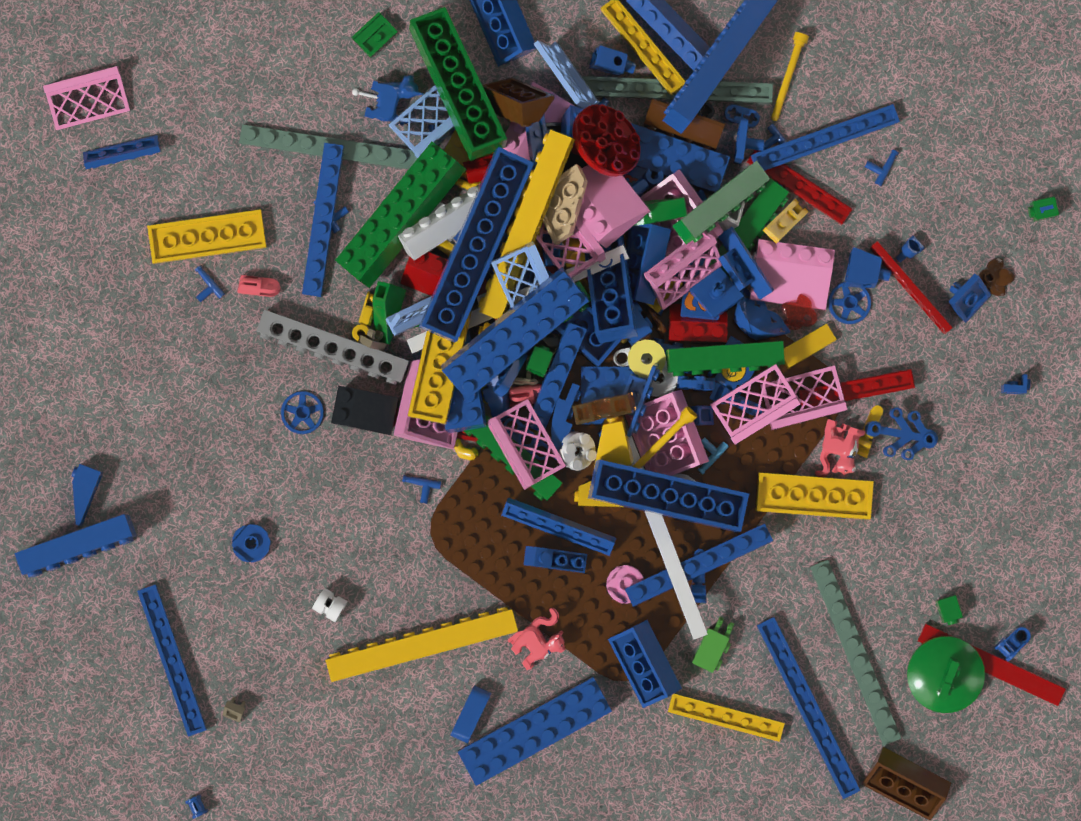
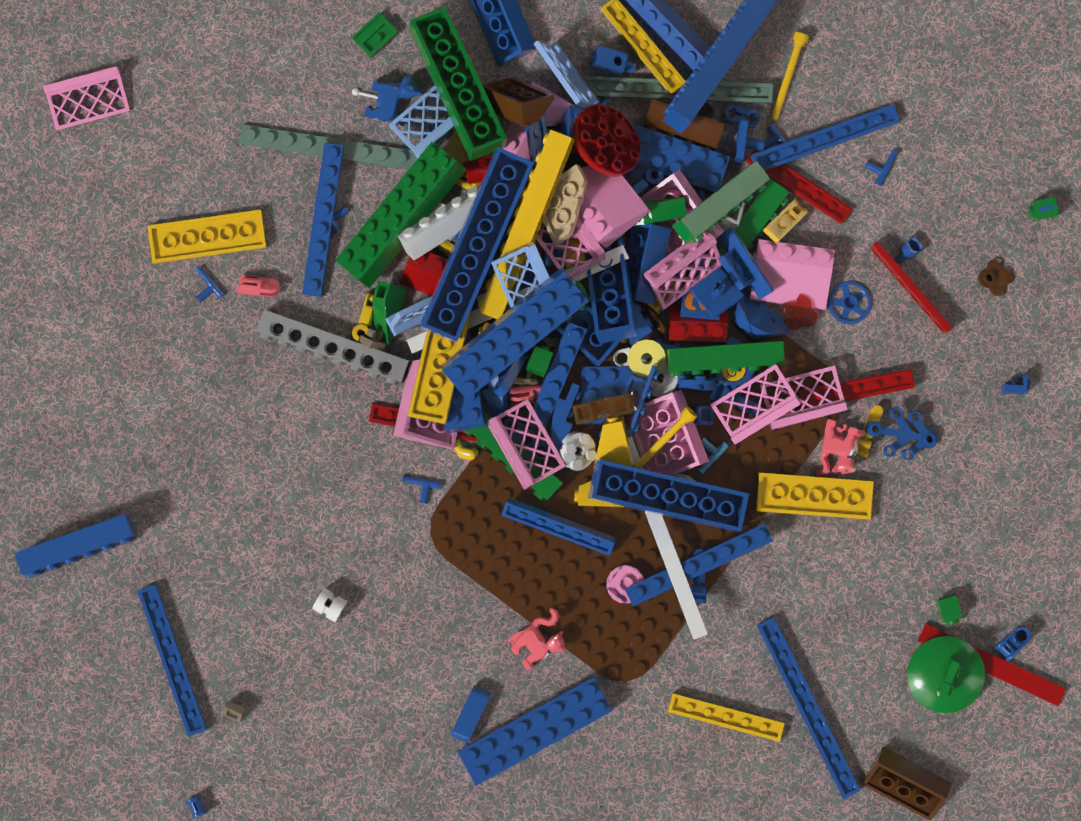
blue slope [71,464,103,526] -> none
blue plate [83,135,160,169] -> none
blue plate [232,524,271,563] -> none
blue wheel [281,391,324,434] -> none
yellow brick [325,607,518,682] -> none
black slope [331,385,399,436] -> none
blue slope [524,546,587,573] -> none
blue slope [608,620,682,708] -> none
bright green hinge [691,617,734,673] -> none
yellow tile [784,324,837,369] -> none
sand green plate [810,560,902,746] -> none
blue torso [844,247,891,288] -> none
blue tile [949,273,991,323] -> none

